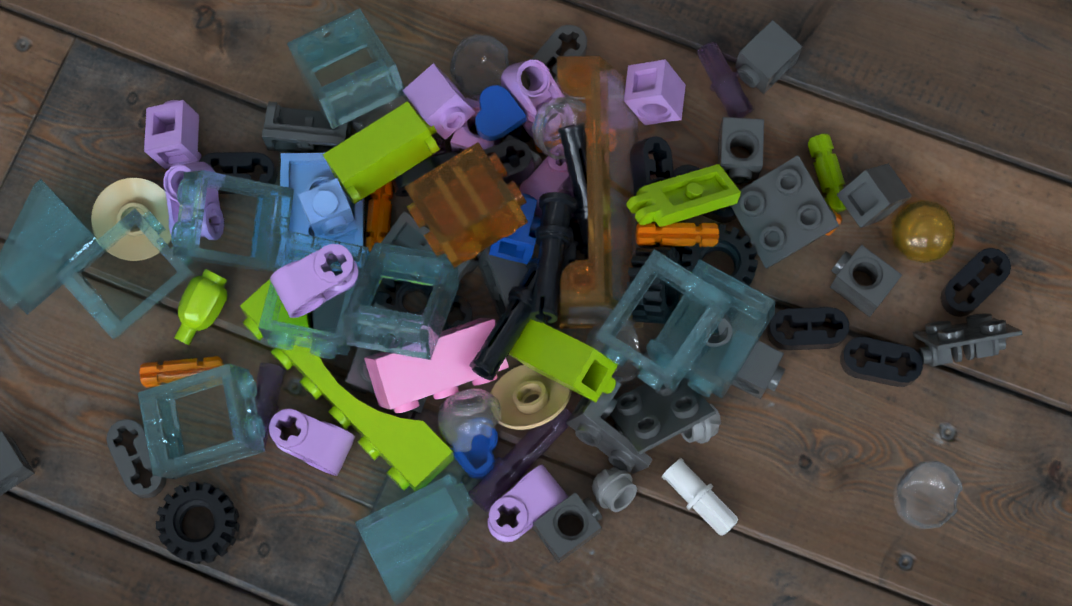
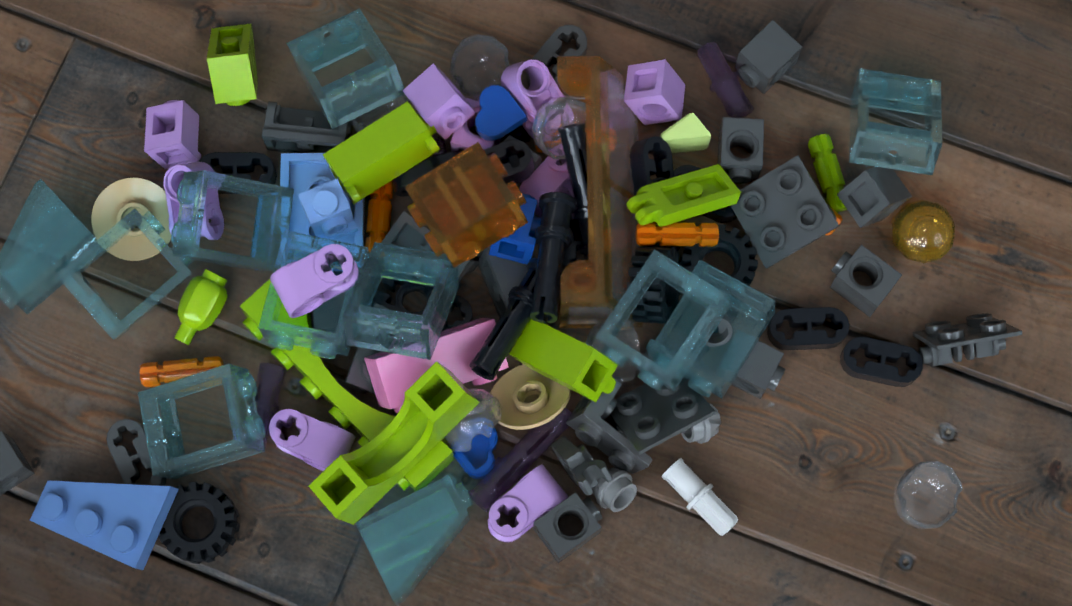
black beam [940,248,1011,317] -> none
none -> medium blue wing [30,480,179,570]
none -> lime slope [207,24,258,106]
none -> lime arch [308,361,480,525]
none -> dark grey plate [550,436,613,495]
none -> yellowish green slope [660,113,711,153]
none -> clear light blue window [849,68,943,175]

